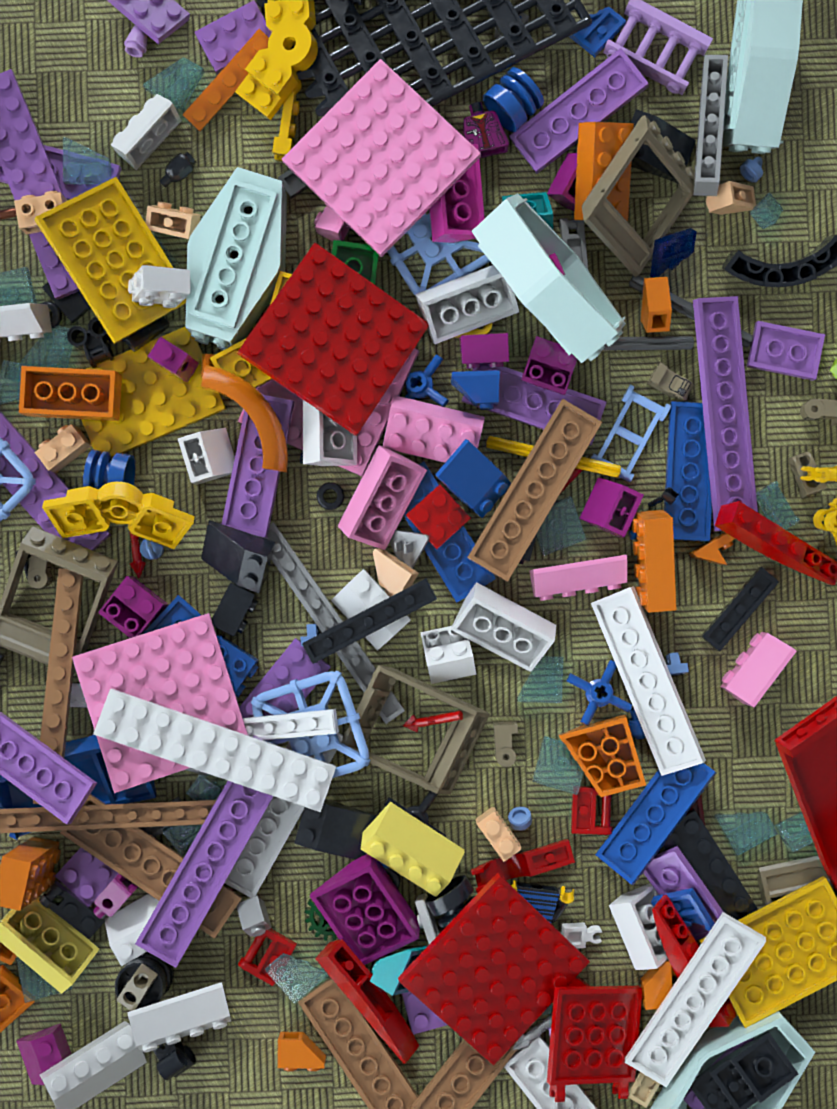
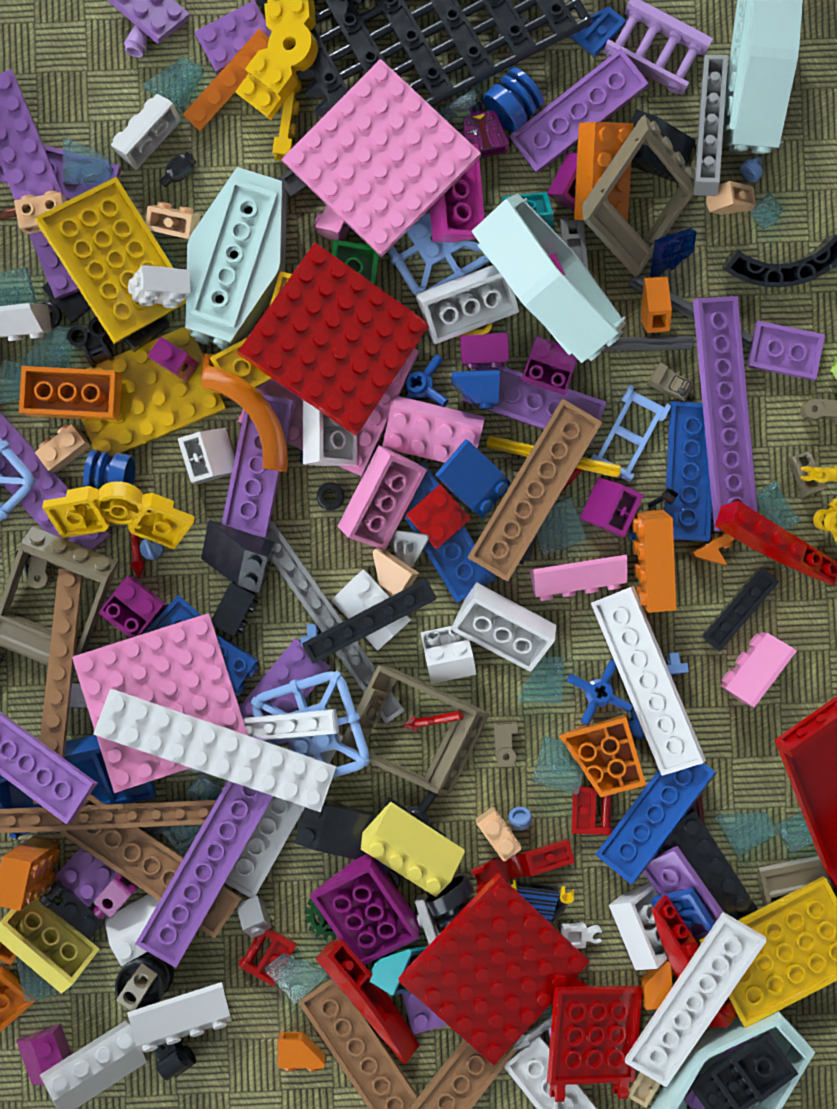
none -> clear light blue wing [437,84,483,122]

